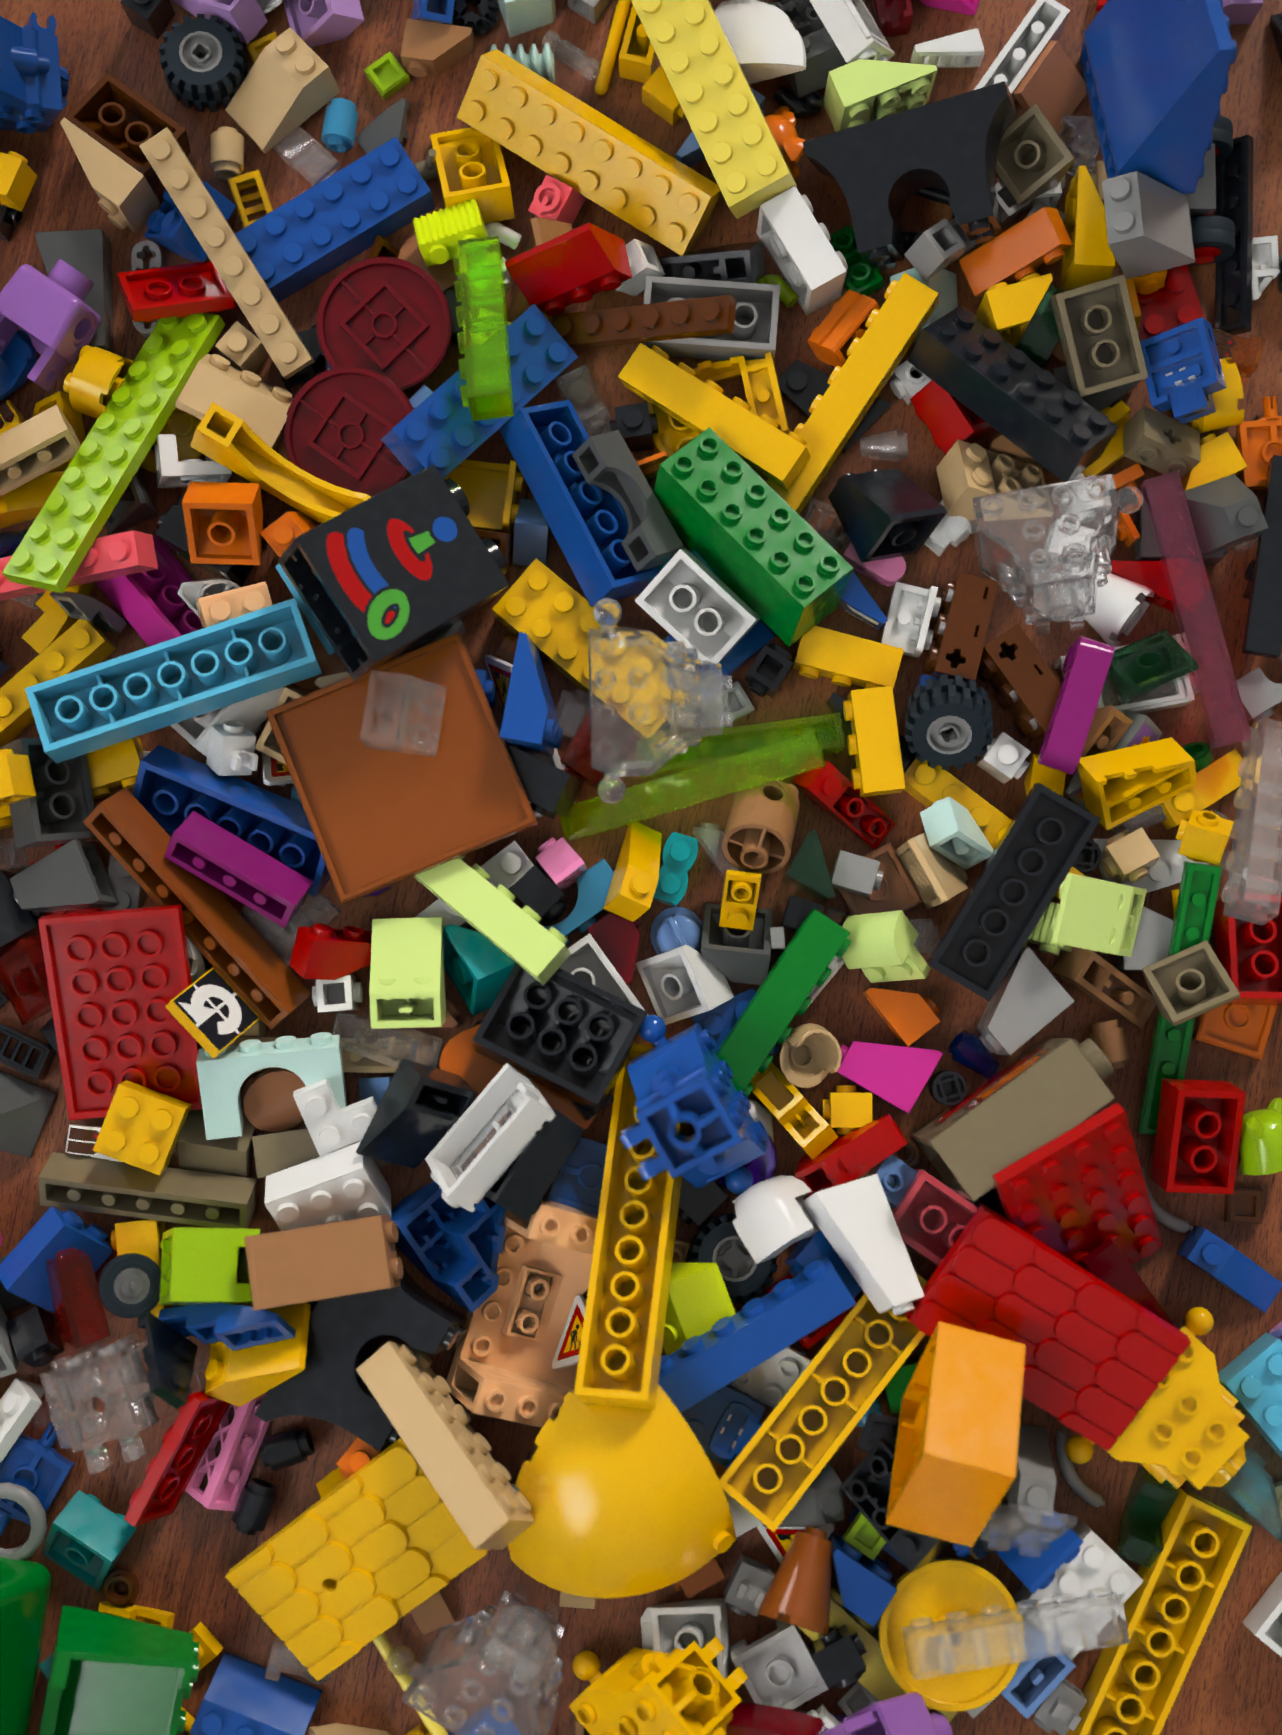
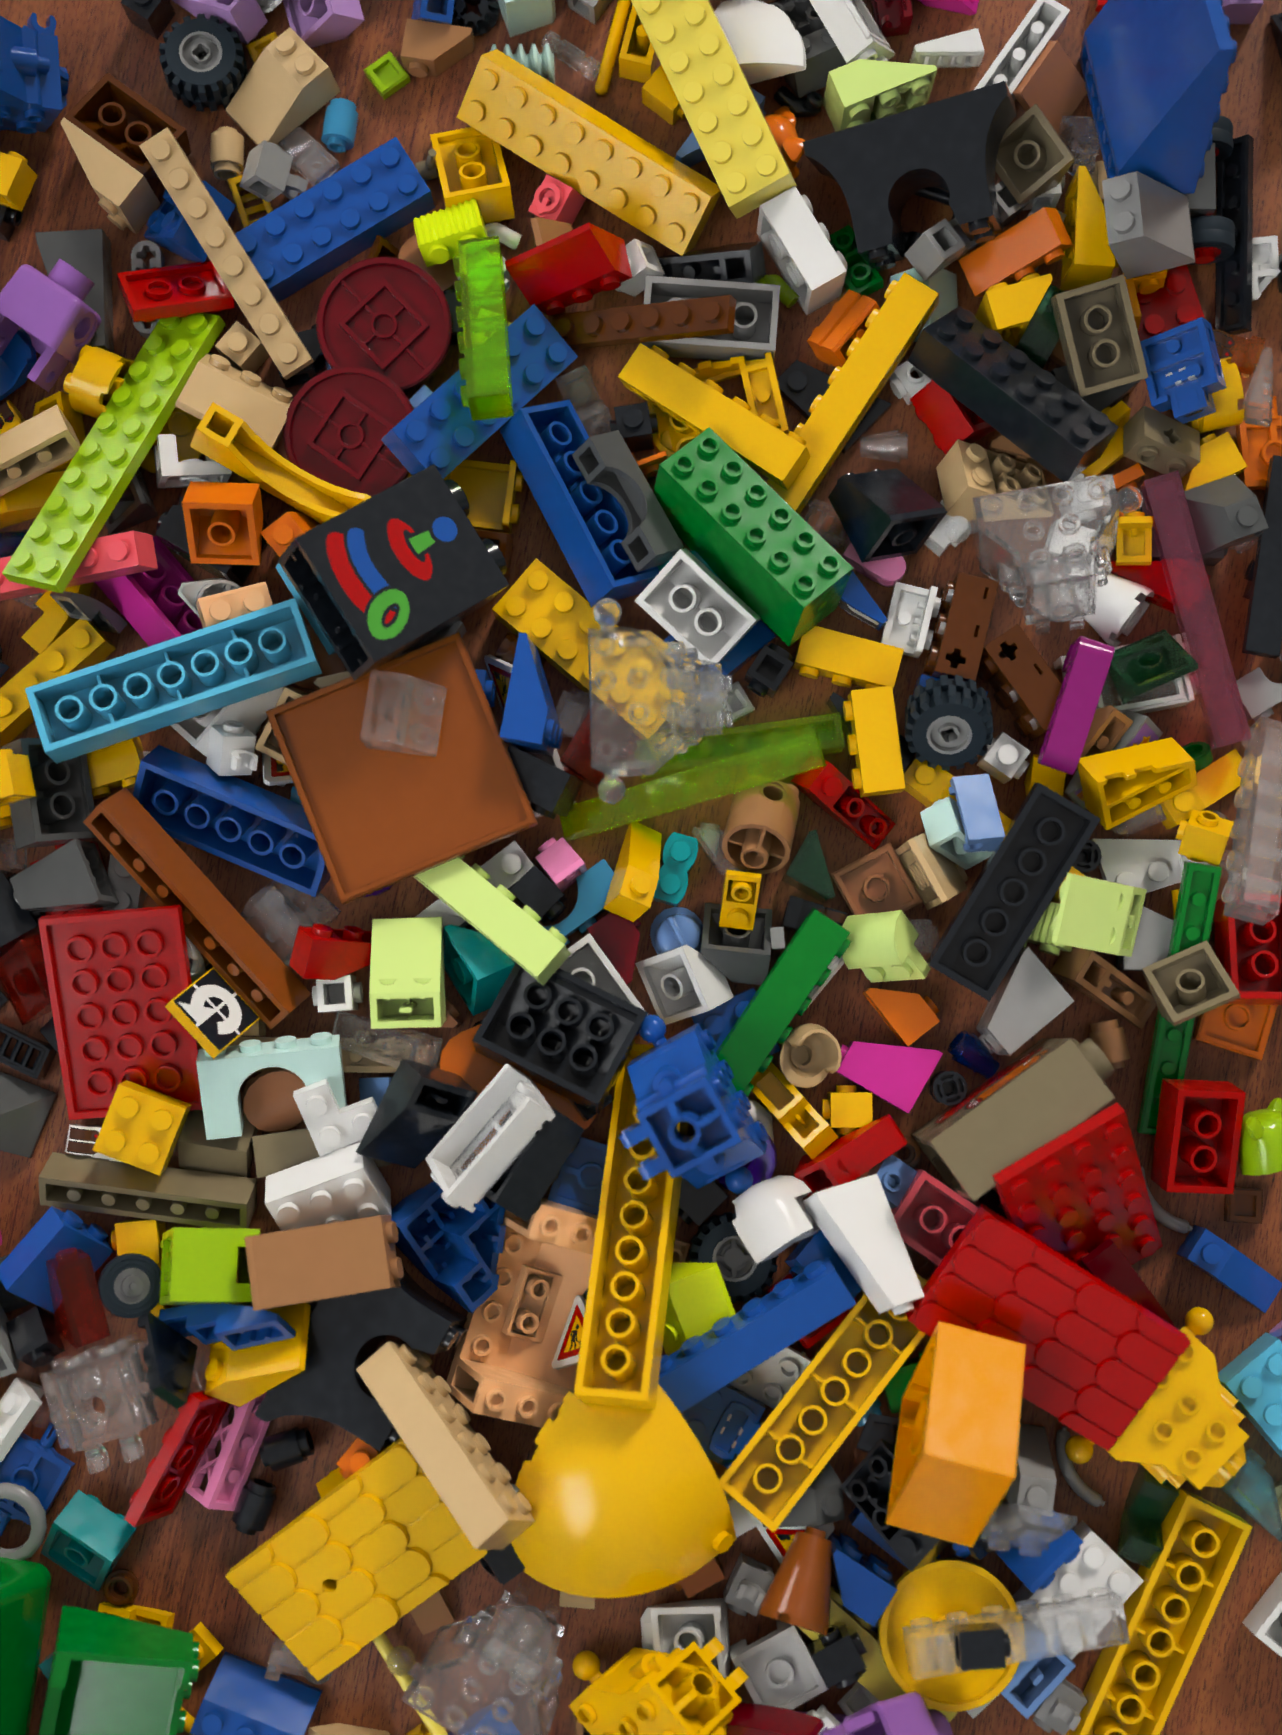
magenta brick [164,811,313,928] -> none
dark grey slope [355,98,410,154] -> none
medium blue slope [513,499,551,567] -> none
light grey brick [828,850,883,897] -> none
lime tile [843,1511,886,1561] -> none
tan brick [1101,827,1160,884] -> none
none -> light grey brick [240,140,308,203]
none -> black slope [479,1543,525,1585]
none -> medium blue hinge [948,773,1006,852]
none -> black brick [952,1622,1011,1671]
none -> yellow bracket [1116,511,1153,566]
none -> clear slope [1243,347,1274,427]

